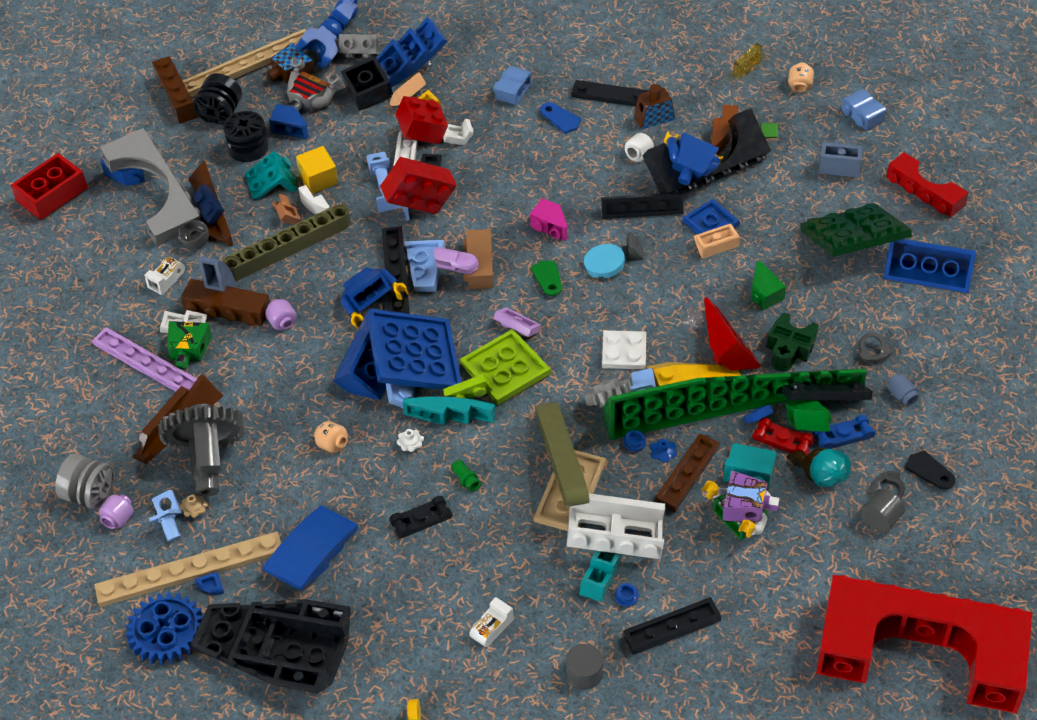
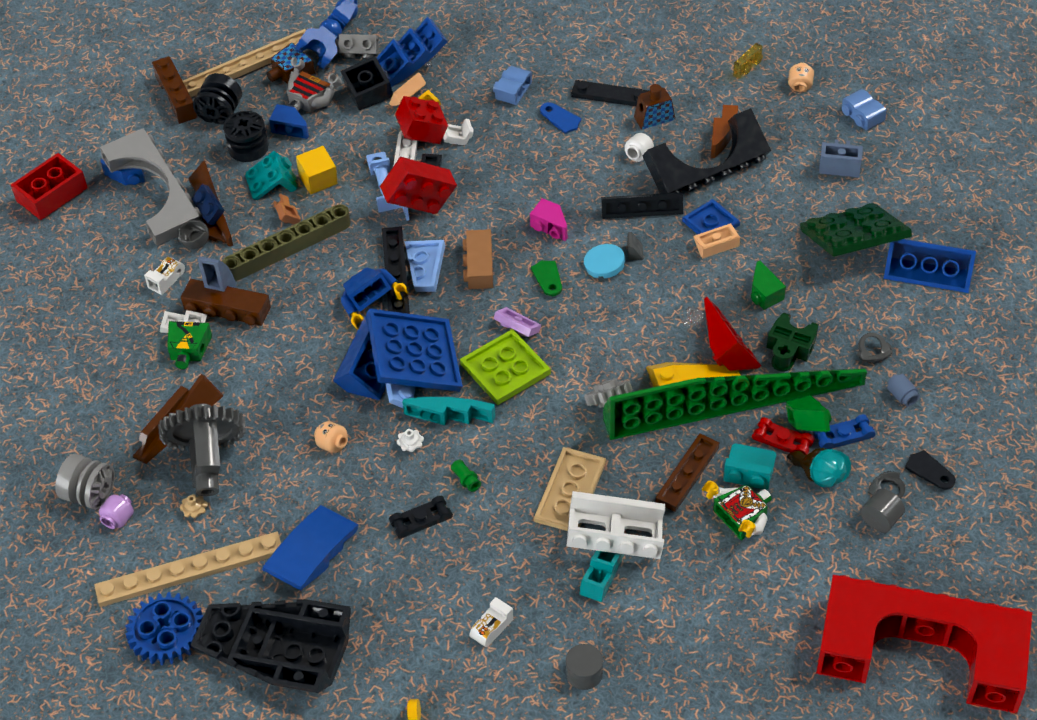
lavender tile [92,327,197,392] -> none
light blue bracket [149,490,182,542] -> none
blue tile [194,572,224,595] -> none
lavender head [265,299,297,330] -> none
white slope [299,185,330,215] -> none
lavender arm [434,247,479,274] -> none
lime plate [443,374,493,399] -> none
olive beam [535,402,589,507] -> none
white plate [602,330,646,369] -> none
blue plate [615,583,639,607] -> none
blue plate [623,430,646,452] -> none
black plate [623,597,721,655] -> none
light blue bracket [630,368,656,392] -> none
blue plant [650,439,677,462] -> none
blue torso [664,131,723,185] -> none
torso [723,471,780,522] -> none
blue tile [744,405,773,424] -> none
bright green piece [761,123,778,138] -> none
black plate [782,381,873,401] -> none
red arch [886,152,969,218] -> none

